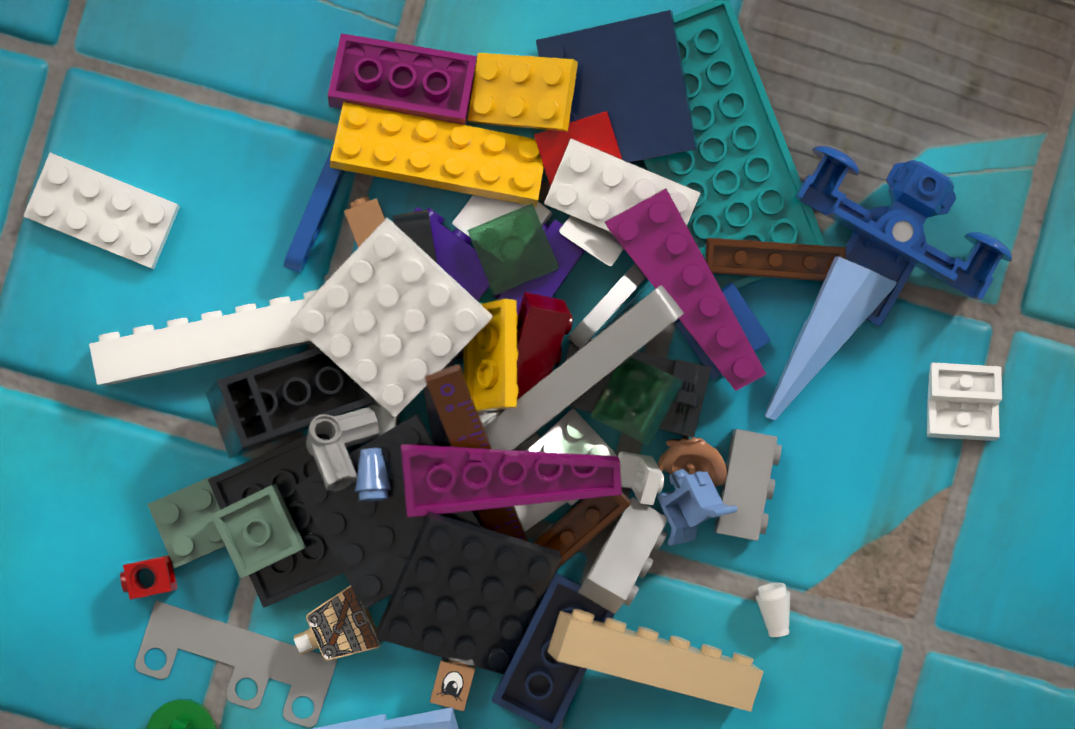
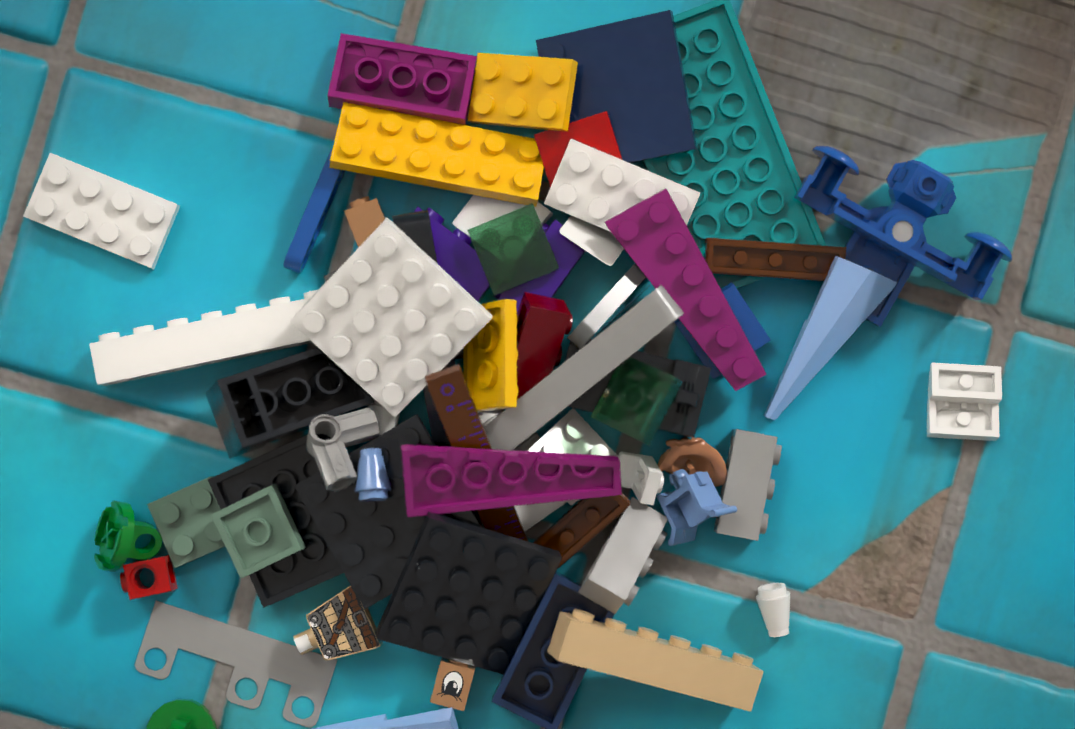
none -> green tile [94,500,162,572]

